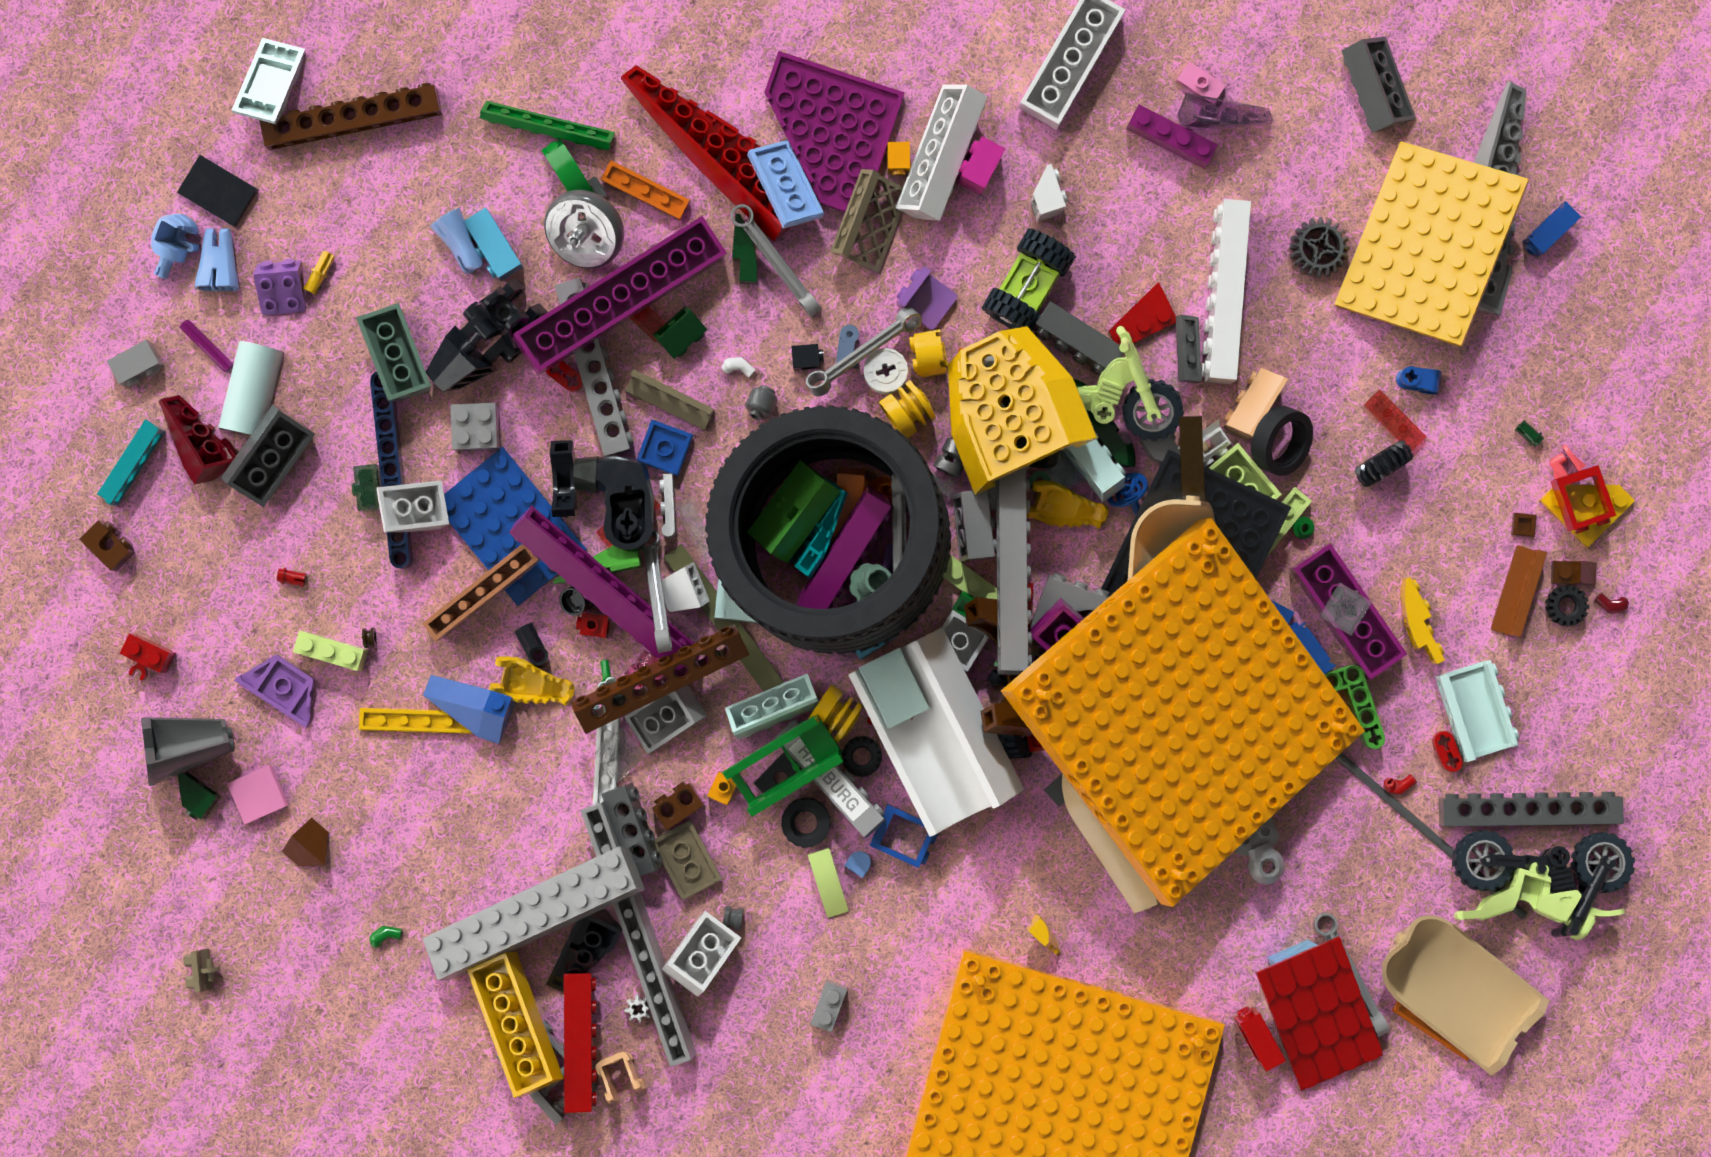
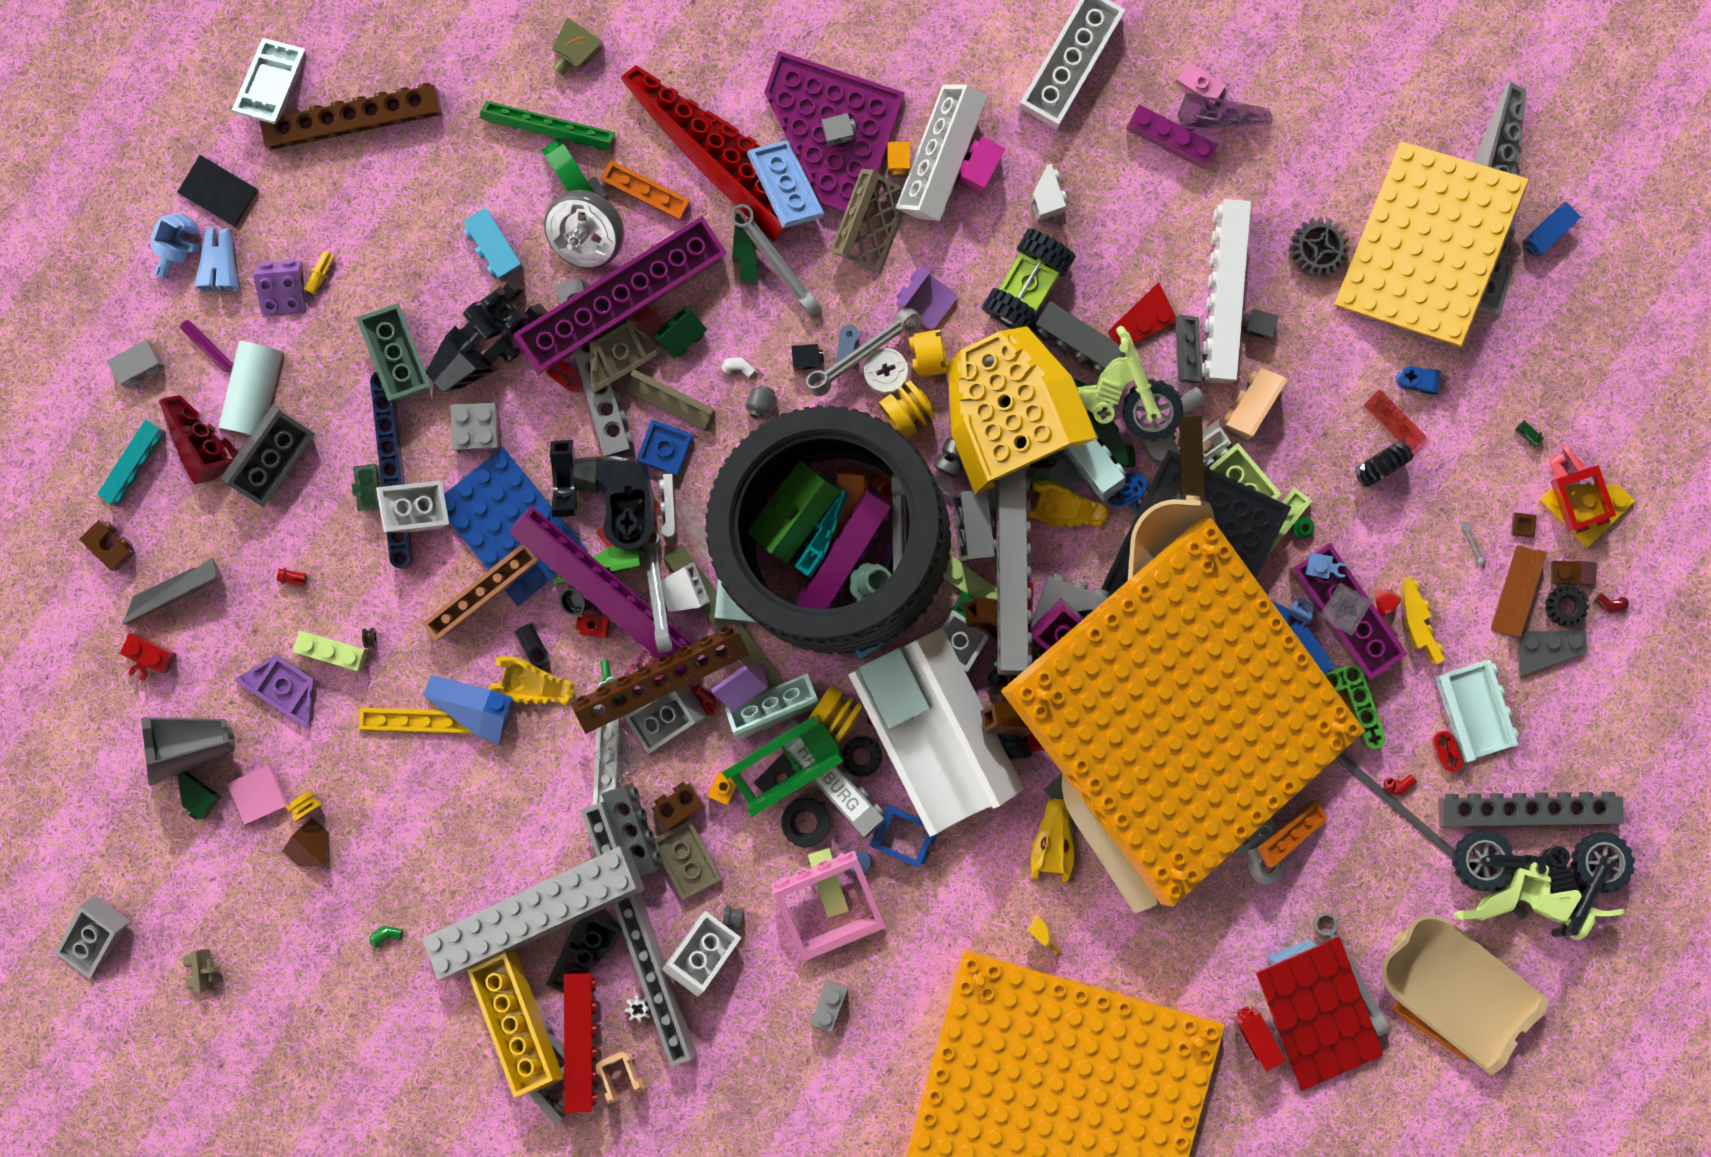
light blue piece [430,208,482,274] -> none
black tyre [1251,406,1313,476] -> none
dark grey slope [1341,36,1416,133] -> none
none -> light grey slope [55,895,130,979]
none -> dark grey wedge [122,558,223,625]
none -> yellow wheel [286,790,322,822]
none -> olive torso [552,17,604,76]
none -> dark tan wing [590,321,665,392]
none -> red arm [692,684,717,716]
none -> medium lavender slope [711,665,768,712]
none -> bright pink window [771,850,886,962]
none -> light grey brick [822,113,857,146]
none -> yellow animal [1030,798,1075,883]
none -> light grey cone [1181,385,1207,416]
none -> dark grey brick [1242,309,1279,340]
none -> orange plate [1258,800,1327,867]
none -> medium blue tile [1288,599,1314,624]
none -> medium blue plate [1305,552,1348,579]
none -> red tile [1375,589,1402,617]
none -> light grey hinge [1461,523,1486,566]
none -> dark grey wing [1518,631,1587,676]

